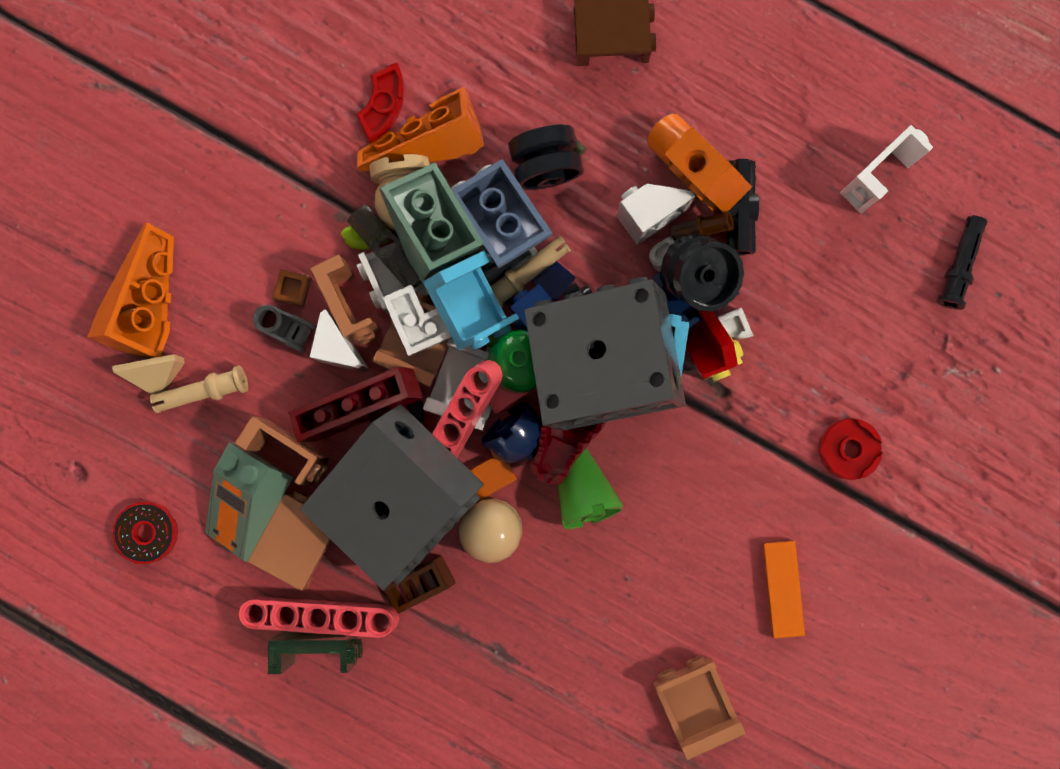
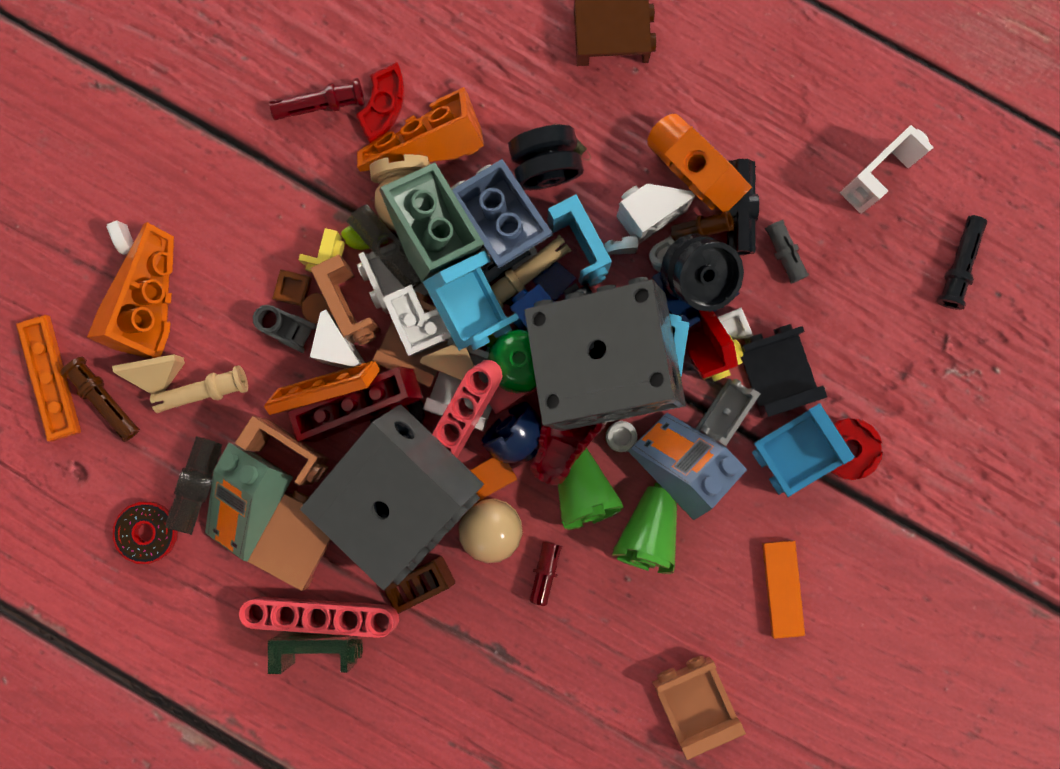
none -> orange tile [16,315,81,442]
none -> reddish brown pin [60,356,140,442]
none -> white tile [106,220,134,255]
none -> clear smoke piece [165,436,222,535]
none -> orange tile [264,361,380,415]
none -> dark red pin [270,78,365,120]
none -> light yellow bracket [298,228,345,272]
none -> dark orange tile [302,293,332,325]
none -> tan slope [420,344,474,380]
none -> dark red axle [530,542,562,606]
none -> medium azure panel [547,194,612,287]
none -> white tile [605,236,638,255]
none -> white tile [606,421,637,452]
none -> bright green cone [612,483,677,574]
none -> sand blue slope [628,413,747,520]
none -> light grey hinge [695,379,761,446]
none -> black panel [740,324,827,418]
none -> dark azure panel [752,403,855,497]
none -> dark grey pin [765,220,809,284]

